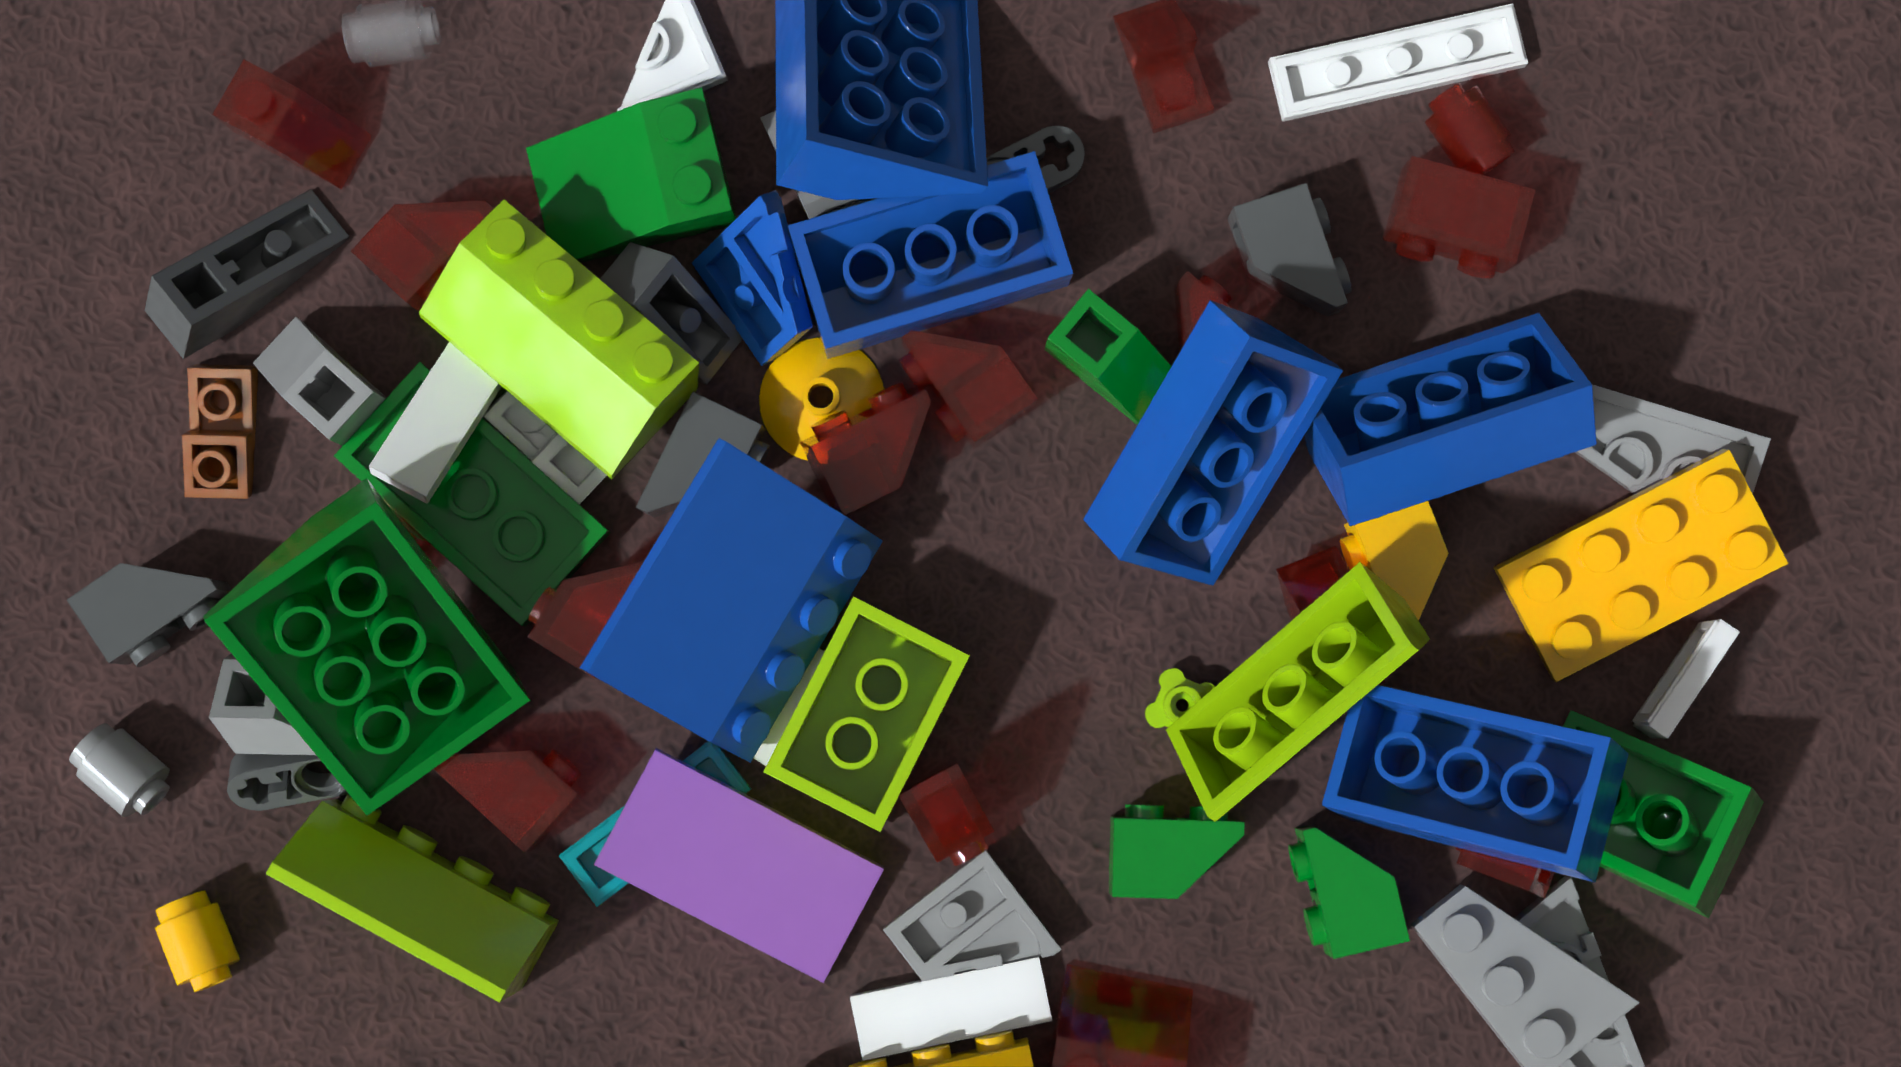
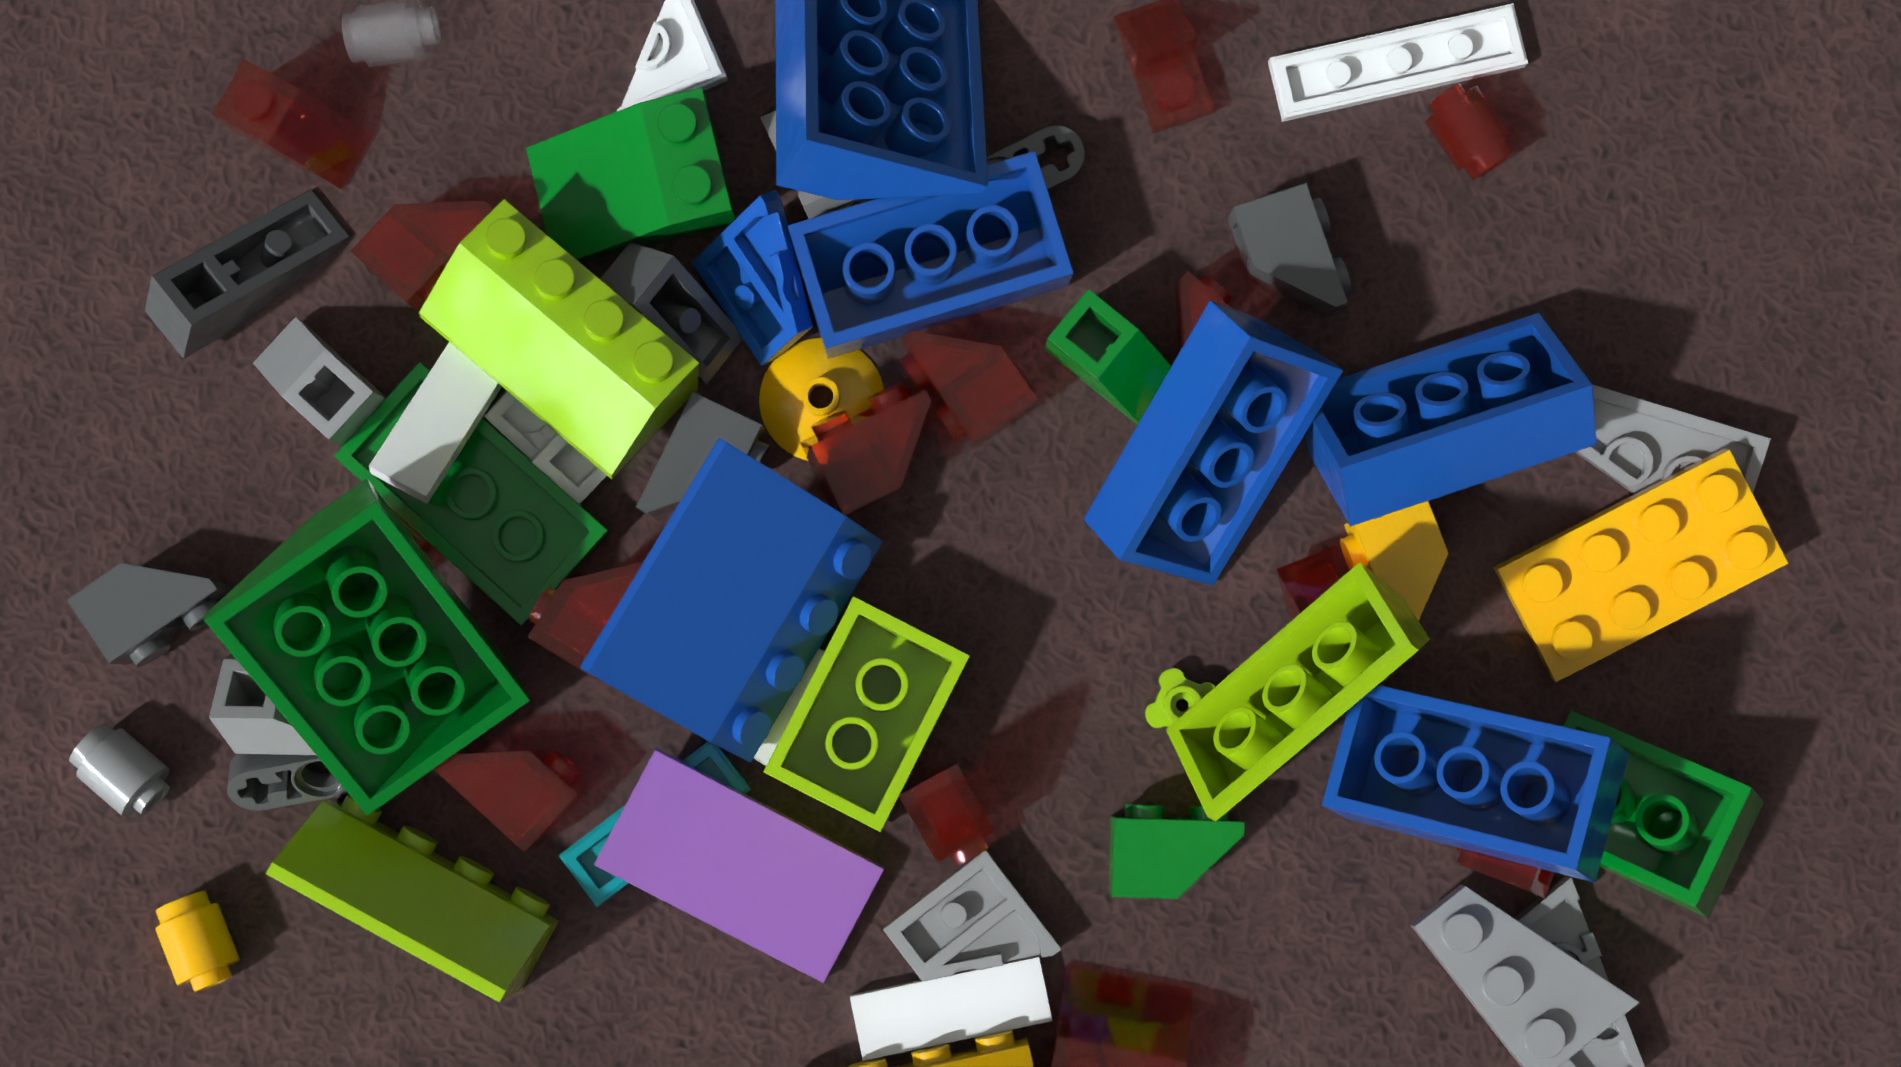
dark orange slope [182,364,258,499] -> none
green slope [1288,825,1410,959] -> none
clear red brick [1383,156,1536,278] -> none
white tile [1632,619,1740,739] -> none

